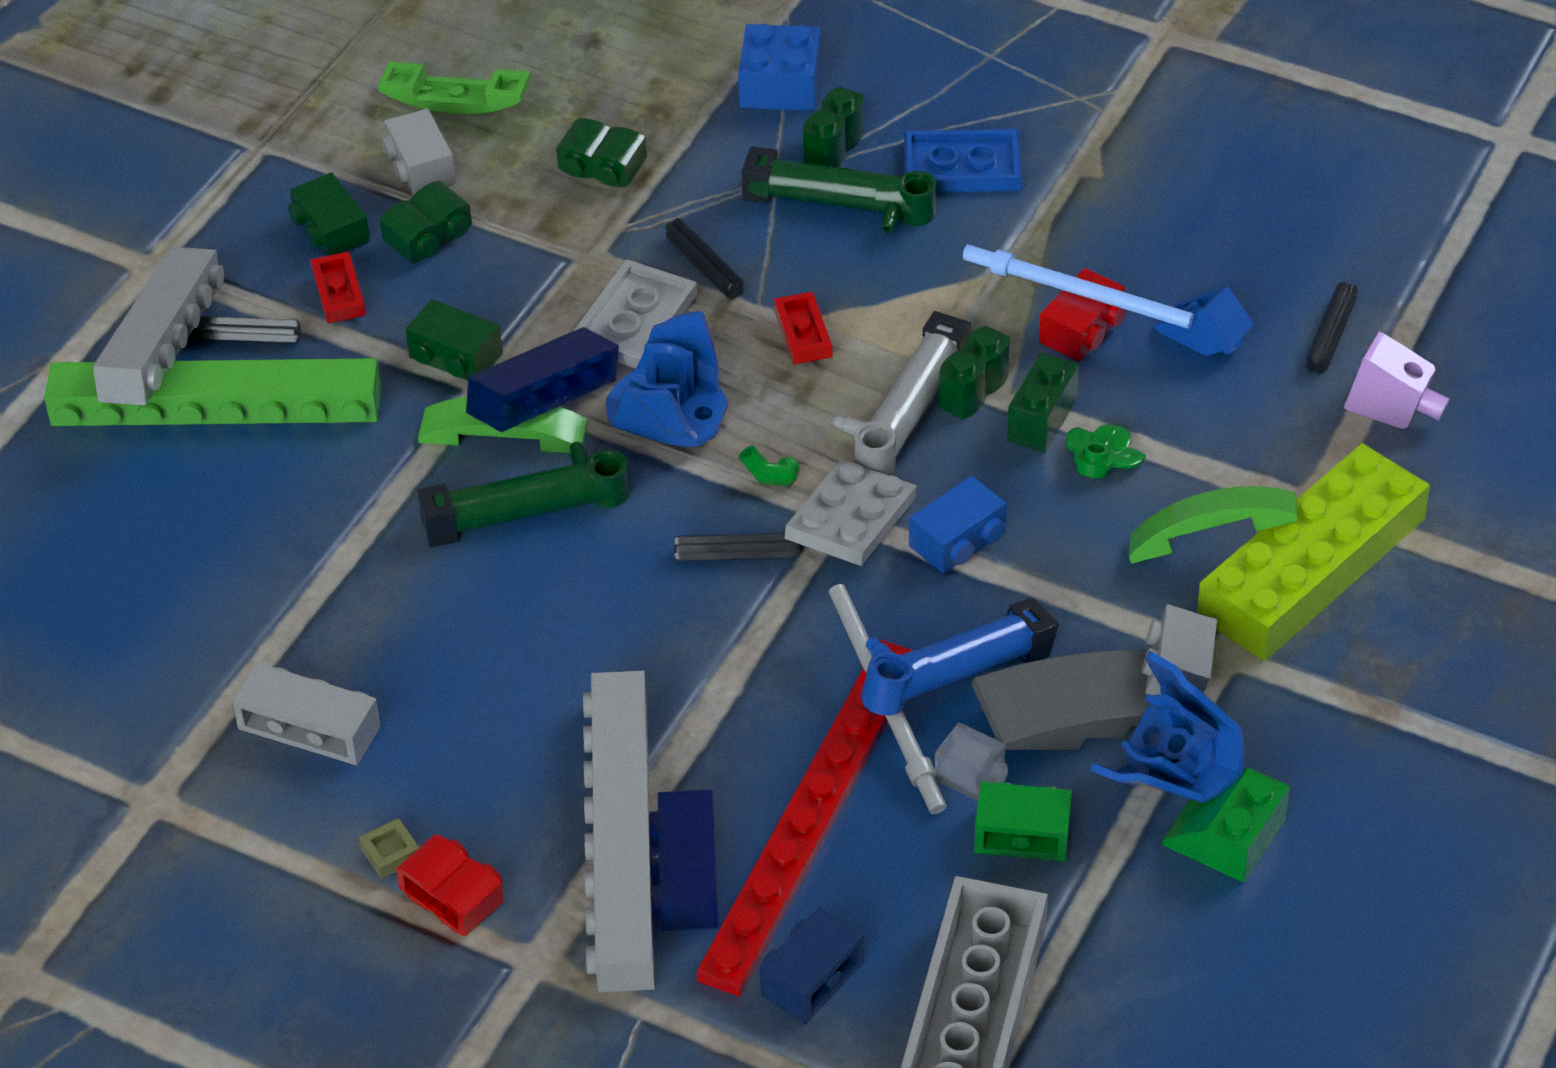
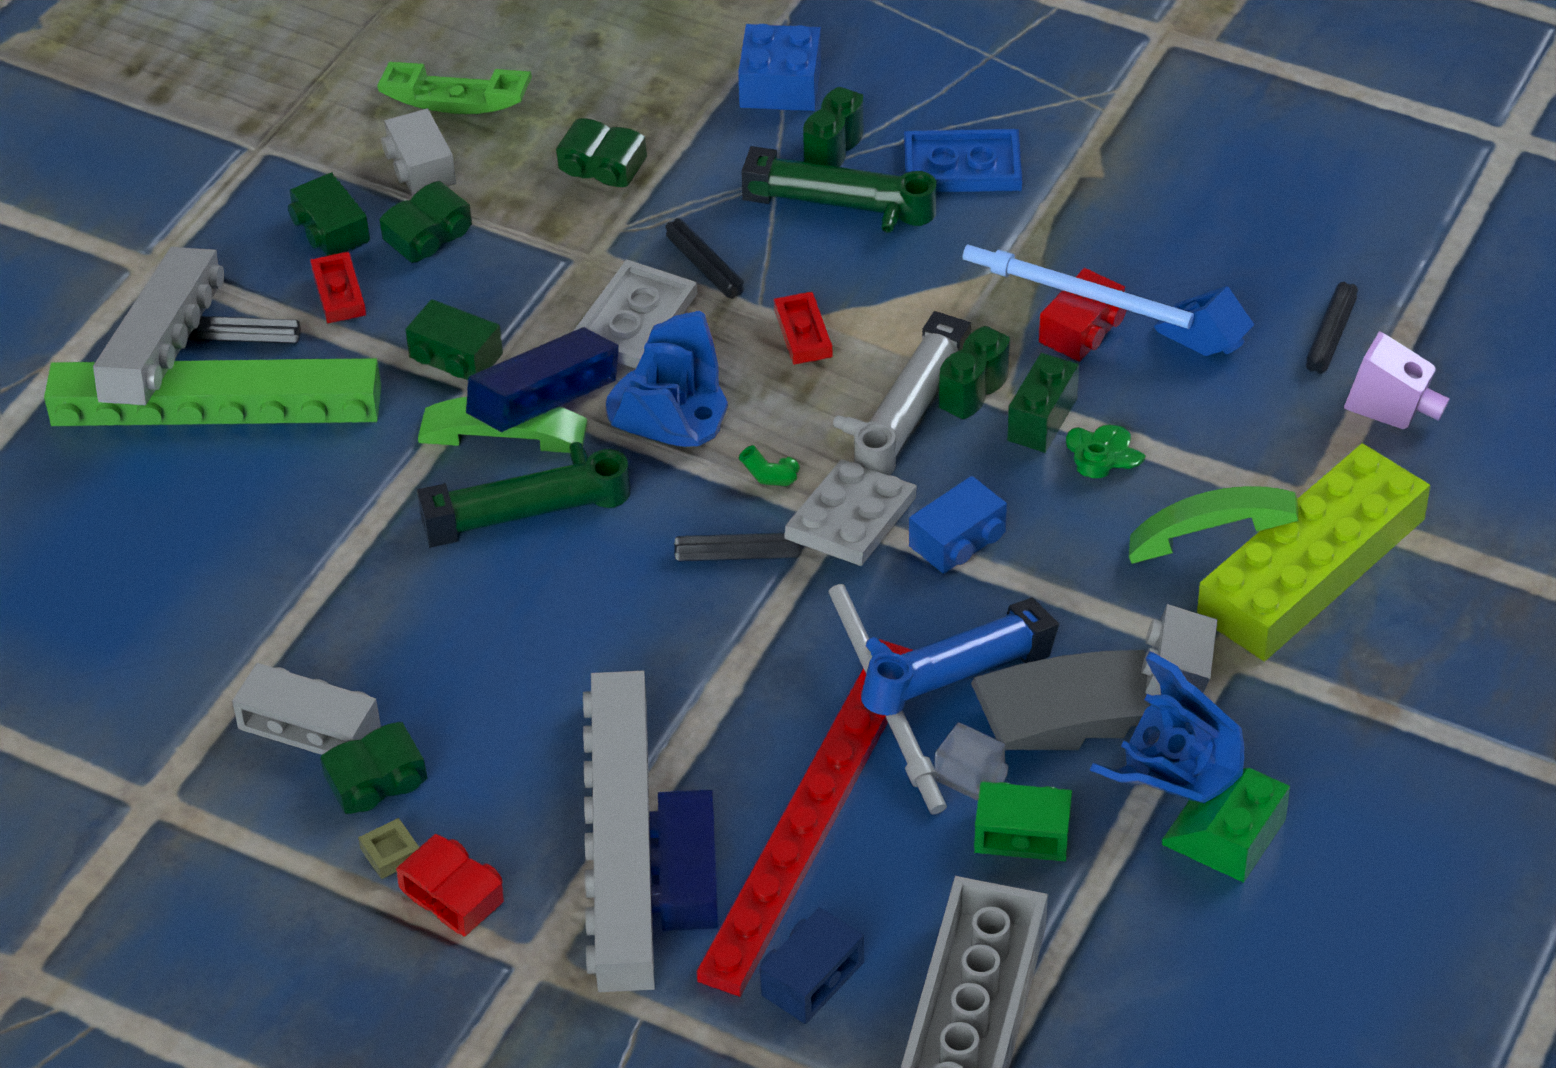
none -> dark green brick [320,722,428,814]

